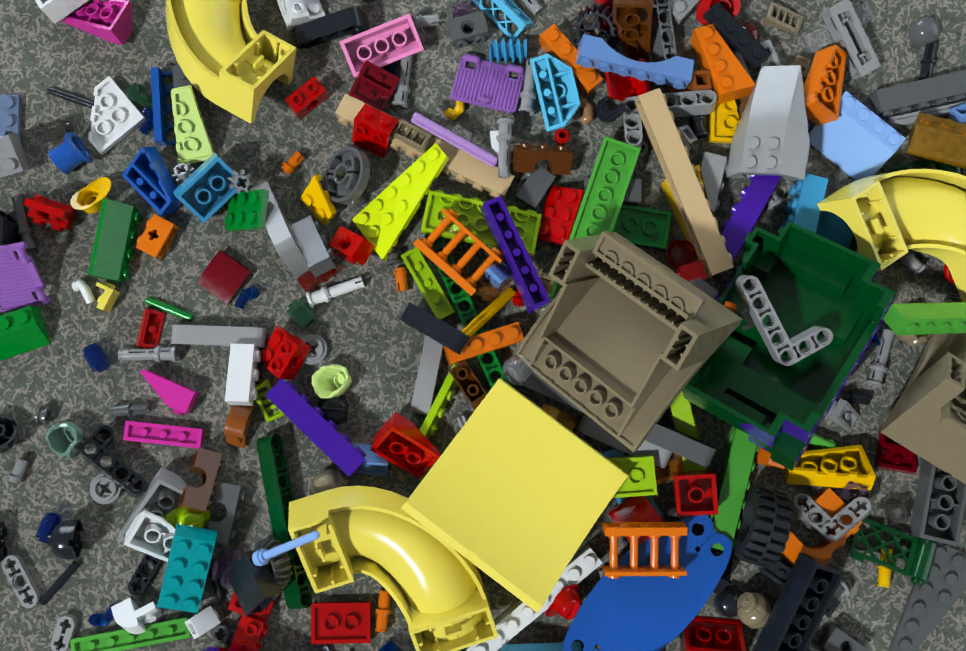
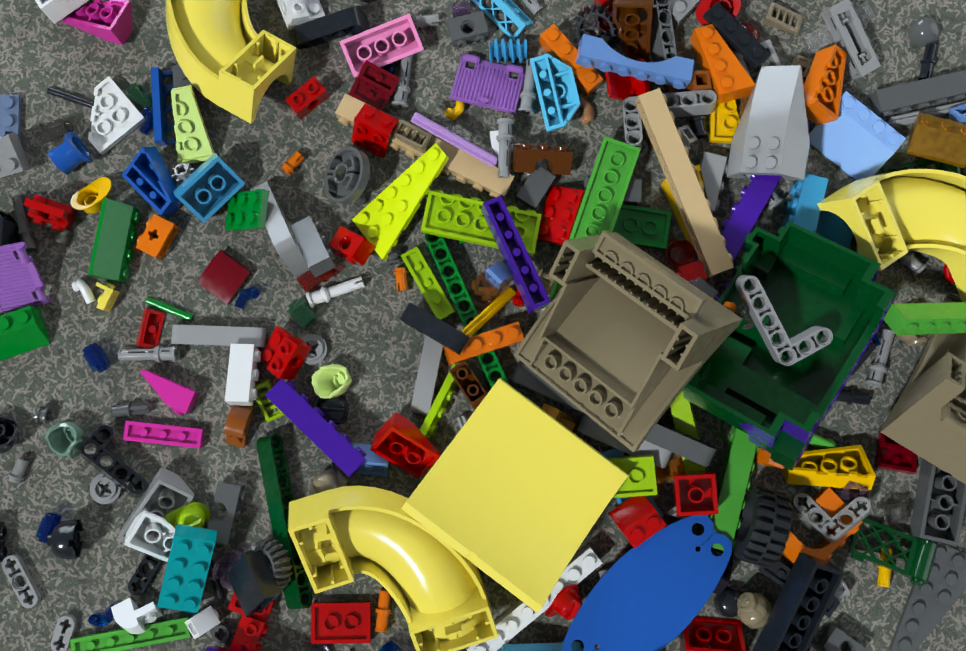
black piece [39,561,80,605] -> none
reddish brown arch [178,447,223,514] -> none
light grey gear [227,169,253,194] -> none
light blue piece [252,531,320,566] -> none
yellow wing [300,173,337,226] -> none
orange fence [413,208,504,296] -> none
clear hair [503,354,533,386] -> none
red pin [555,128,570,145] -> none
black piece [595,96,631,123] -> none
orange fence [602,522,687,579] -> none
light grey slope [826,398,860,432] -> none

